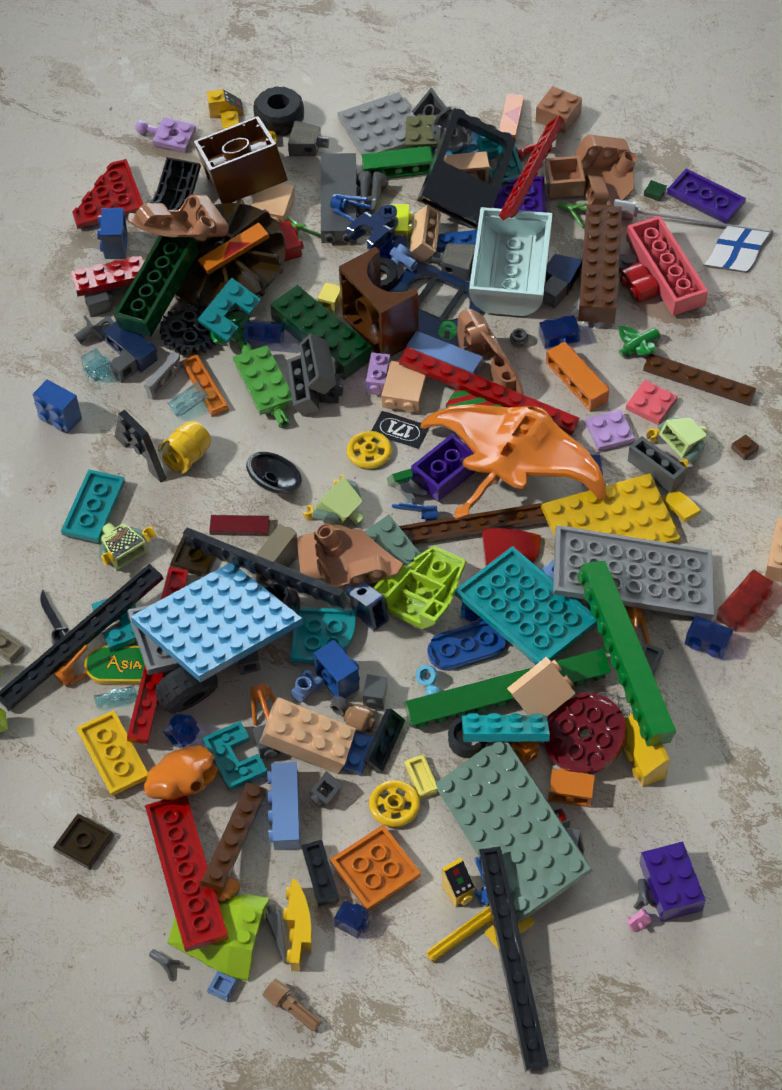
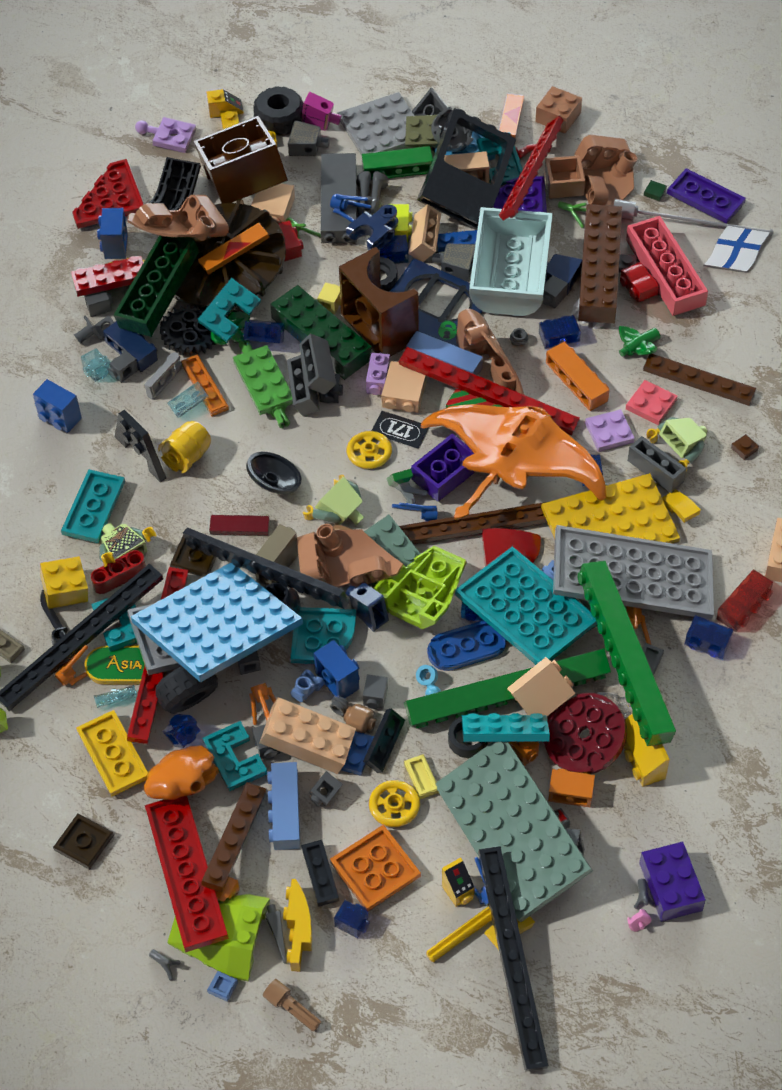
medium blue plate [389,244,418,272] -> none
none -> yellow piece [40,556,88,609]
none -> red beam [91,550,146,594]
none -> dark pink torso [302,91,342,131]

